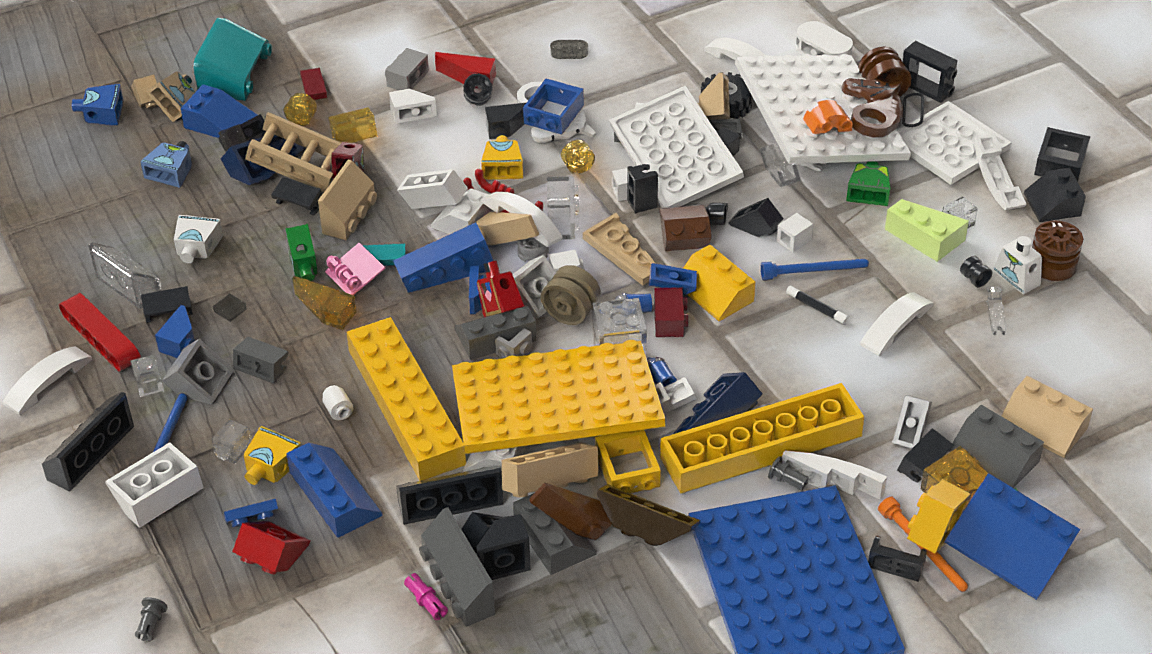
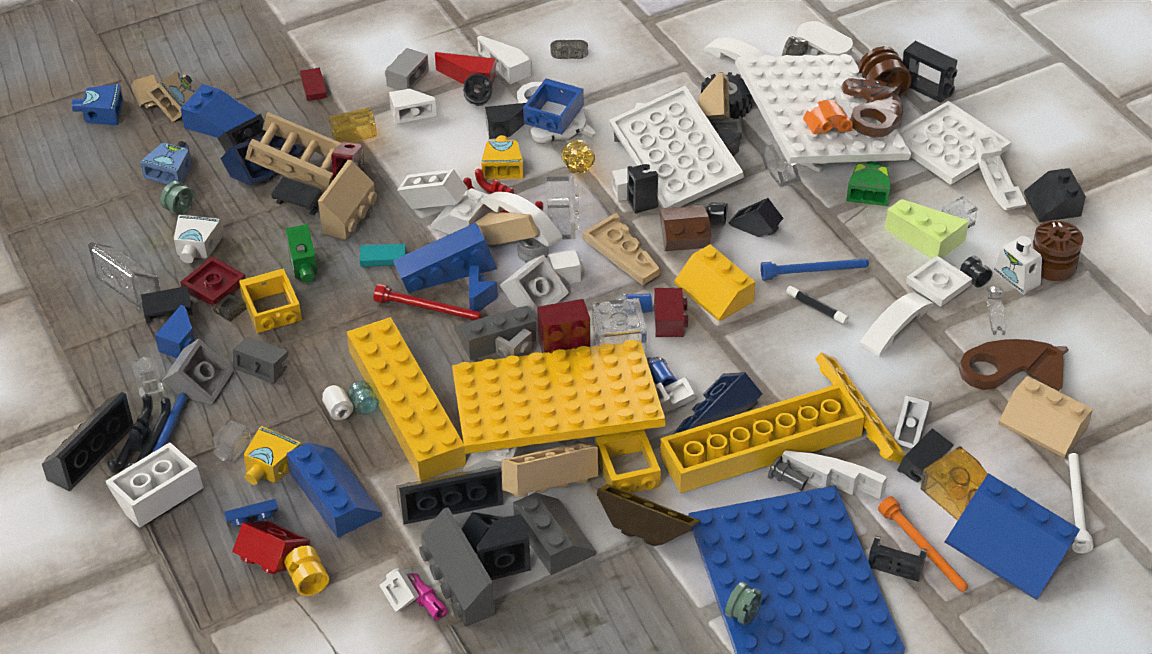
white slope [3,346,92,416] -> none
red beam [59,293,141,372] -> none
dark grey pin [135,597,168,641] -> none
teal windscreen [193,18,272,101] -> none
clear smoke tile [218,124,247,151] -> none
clear yellow wheel [283,93,317,126] -> none
clear yellow slope [292,276,356,330] -> none
bright pink hinge [325,243,386,298] -> none
red torso [477,260,524,317] -> none
reddish brown slope [529,483,612,540] -> none
dark tan wheel [541,265,601,325] -> none
blue slope [649,263,697,296] -> none
white brick [777,213,813,253] -> none
black piece [902,93,924,127] -> none
yellow brick [907,480,971,553] -> none
dark grey slope [949,404,1044,488] -> none
black window [1034,127,1090,182] -> none
none -> black piece [107,394,171,473]
none -> sand green wheel [160,181,195,216]
none -> dark red plate [180,256,246,307]
none -> yellow window [239,268,302,333]
none -> yellow wheel [284,546,329,596]
none -> clear light blue wheel [348,381,379,415]
none -> red piece [373,284,482,320]
none -> white bracket [379,568,419,612]
none -> white slope [477,36,532,84]
none -> dark red brick [537,299,591,353]
none -> sand green wheel [725,582,763,625]
none -> clear smoke wheel [782,36,808,56]
none -> yellow plate [815,352,906,463]
none -> white plate [906,256,972,307]
none -> reddish brown animal [959,339,1069,392]
none -> white piece [1068,453,1093,554]

